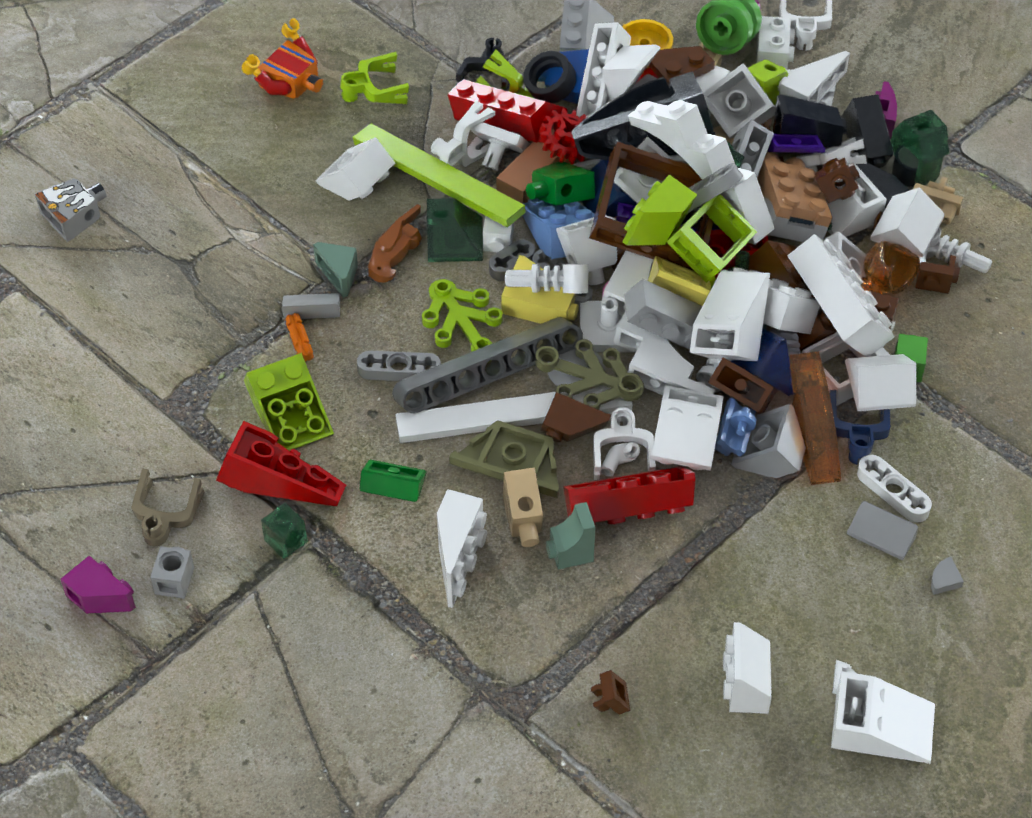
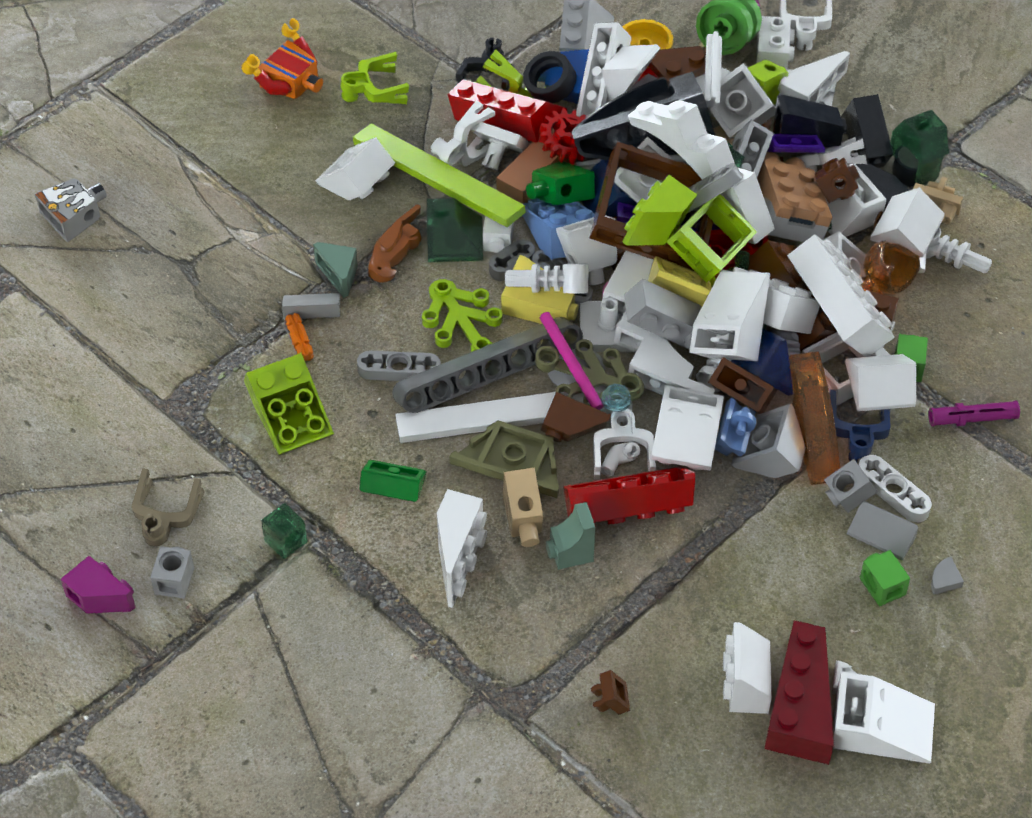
red wedge [216,421,346,507] -> none
magenta slope [875,81,897,140] -> none
reddish brown bracket [915,255,960,294] -> none
none -> dark pink bar [539,312,604,410]
none -> clear light blue plate [601,384,631,412]
none -> white axle [704,31,722,109]
none -> dark red wedge [764,620,834,765]
none -> light grey brick [824,459,877,513]
none -> bright green brick [860,550,911,607]
none -> magenta pin [928,400,1020,427]

